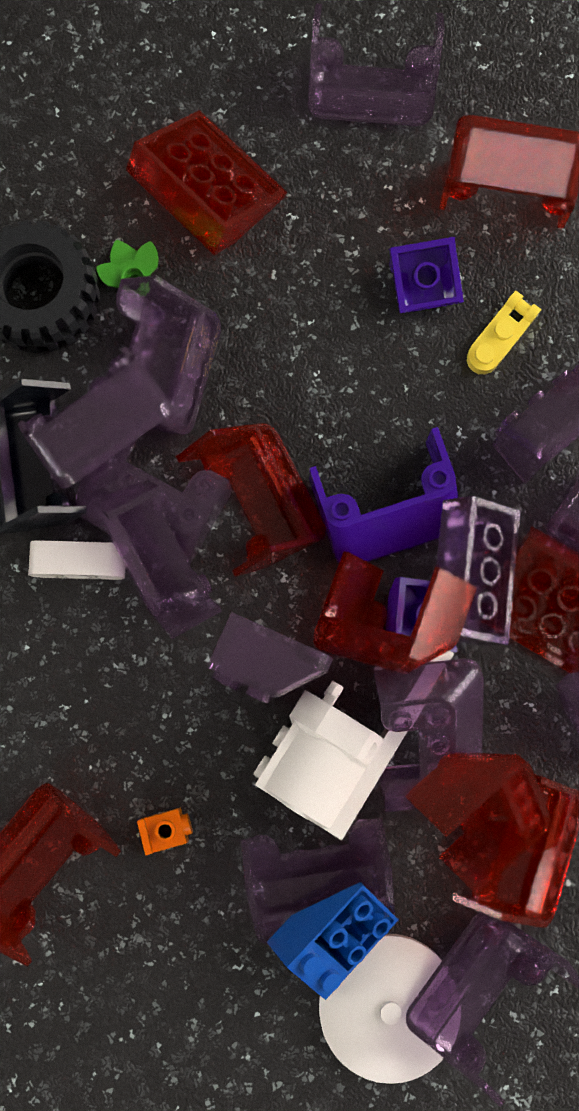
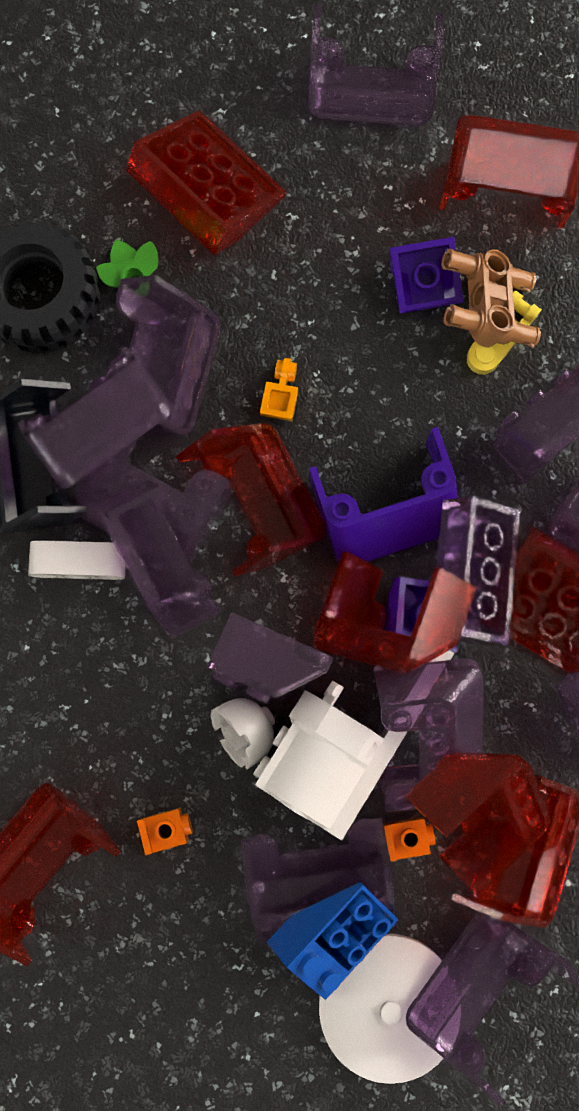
none -> white cylinder [211,698,275,769]
none -> light orange plate [260,358,299,422]
none -> orange brick [381,817,436,862]
none -> medium nougat piece [441,249,541,348]

